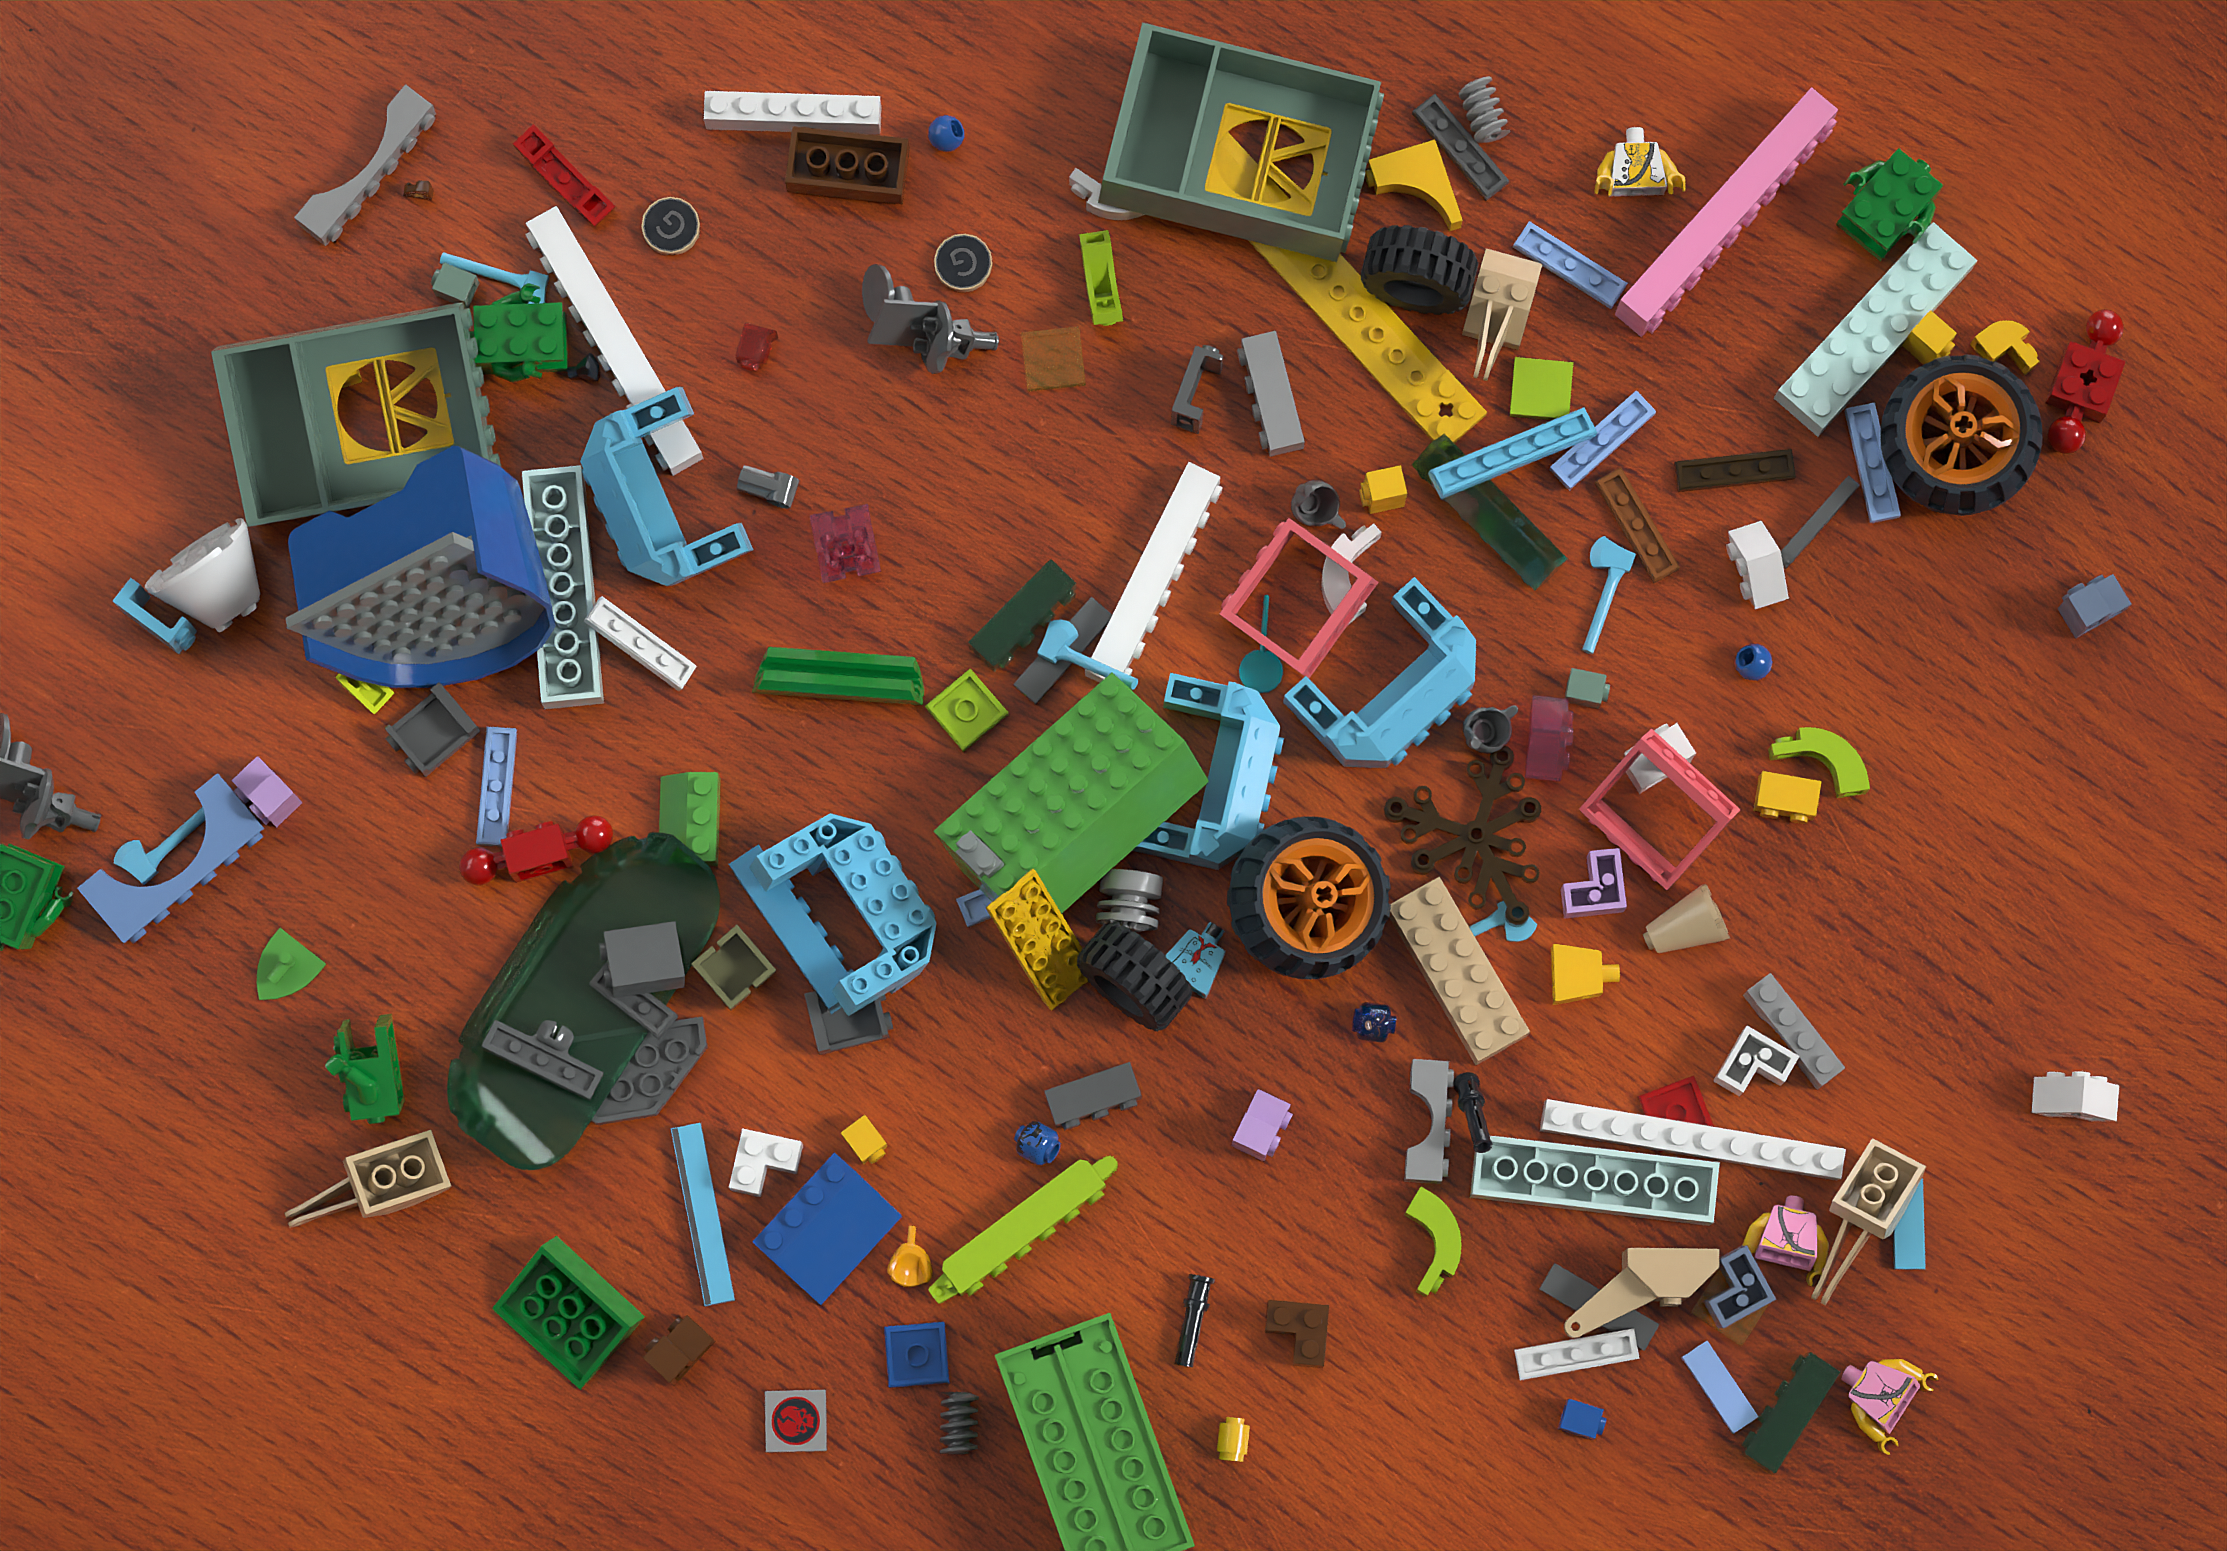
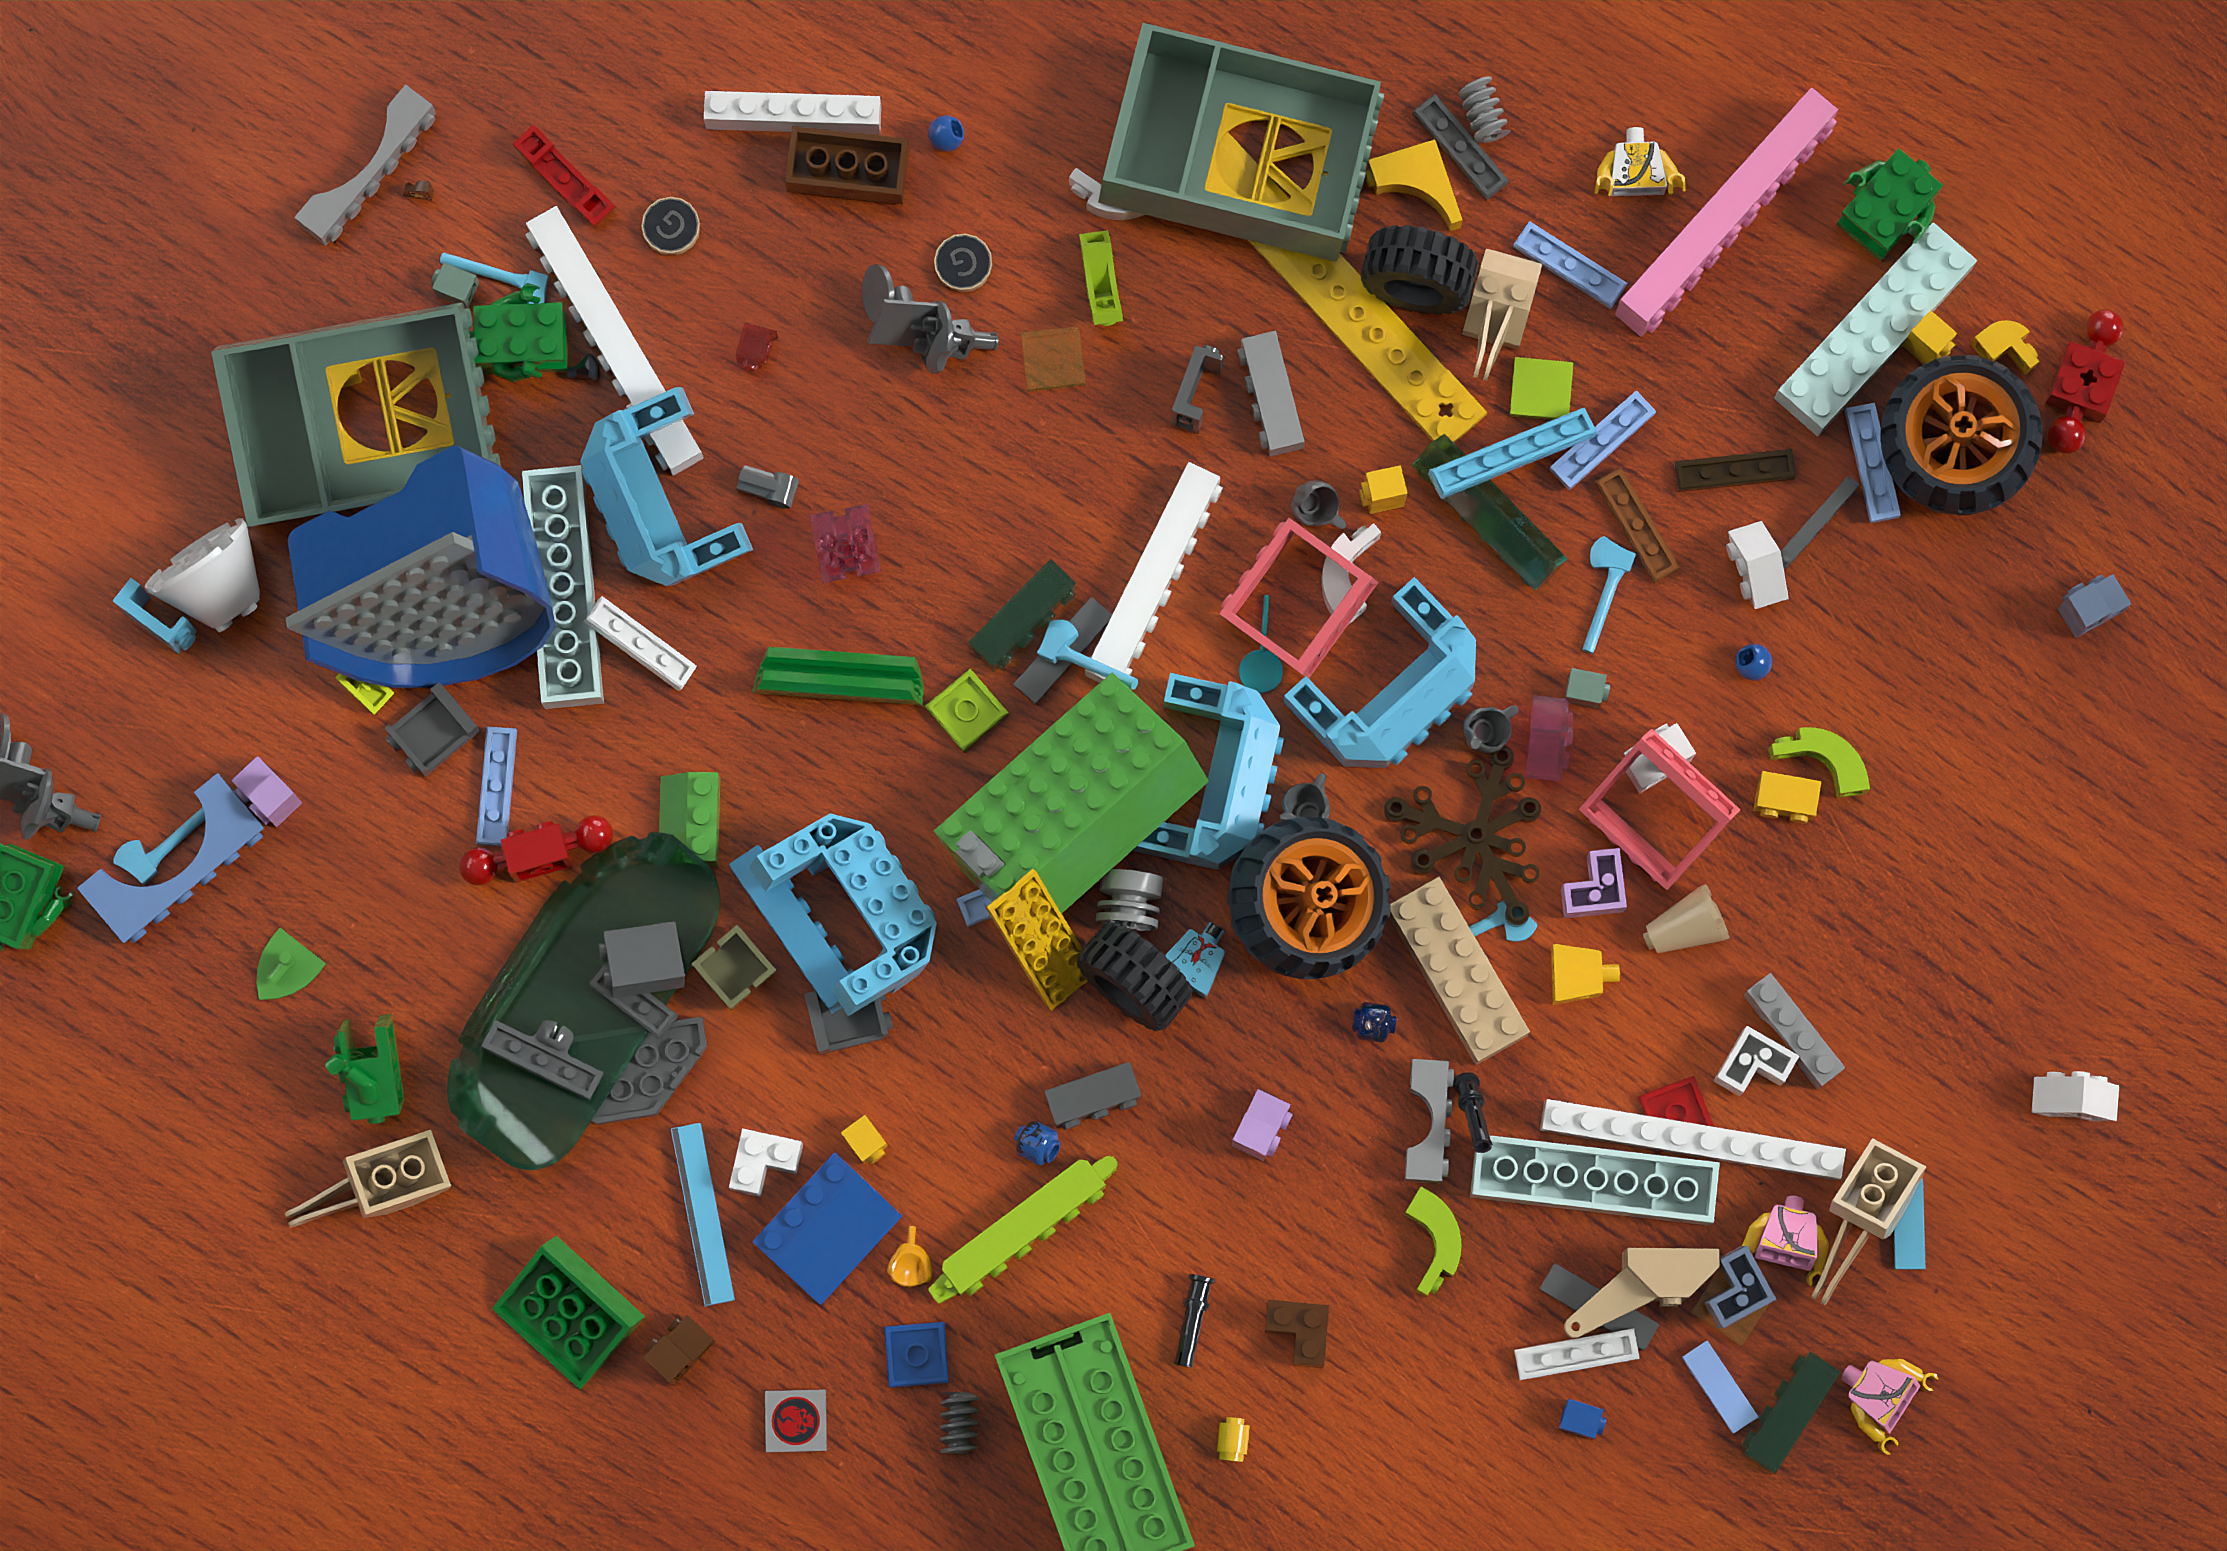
none -> dark grey hair [1280,773,1330,820]

